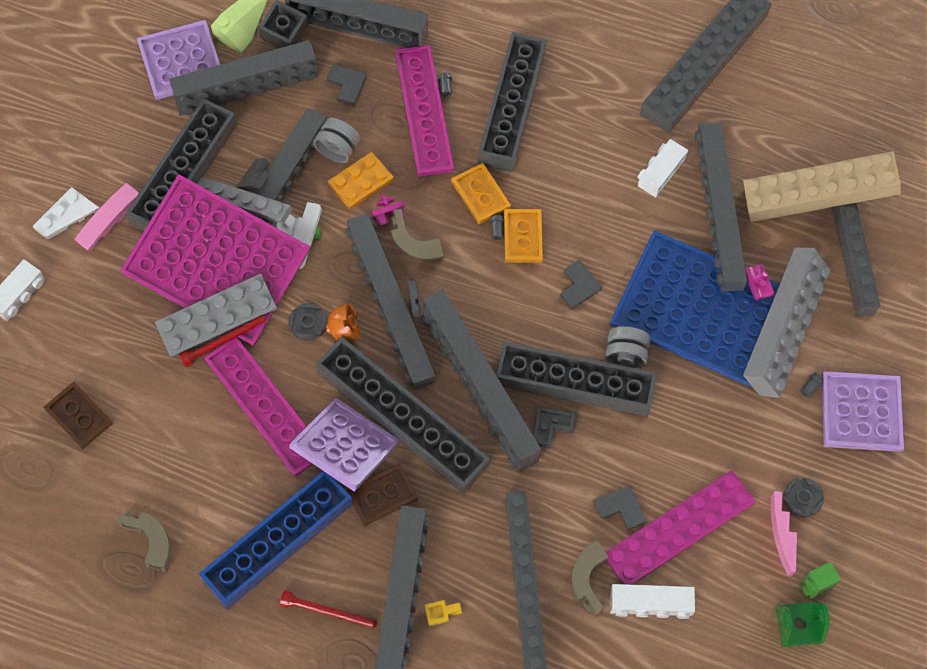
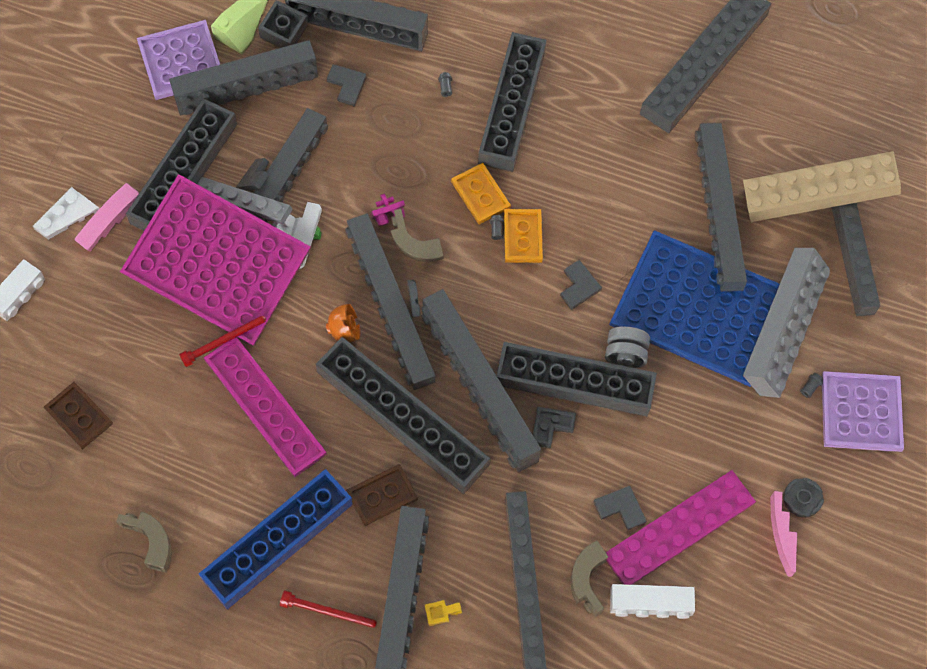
light grey plate [155,274,277,358] -> none
dark grey tile [289,303,327,341] -> none
lavender plate [289,398,400,492] -> none
light grey wheel [313,118,361,164] -> none
light orange plate [328,152,394,210] -> none
dark pink plate [395,45,454,177] -> none
white brick [638,139,688,198] -> none
dark pink hips [745,263,774,300] -> none
green hose [775,601,830,647] -> none
bright green brick [801,562,841,600] -> none

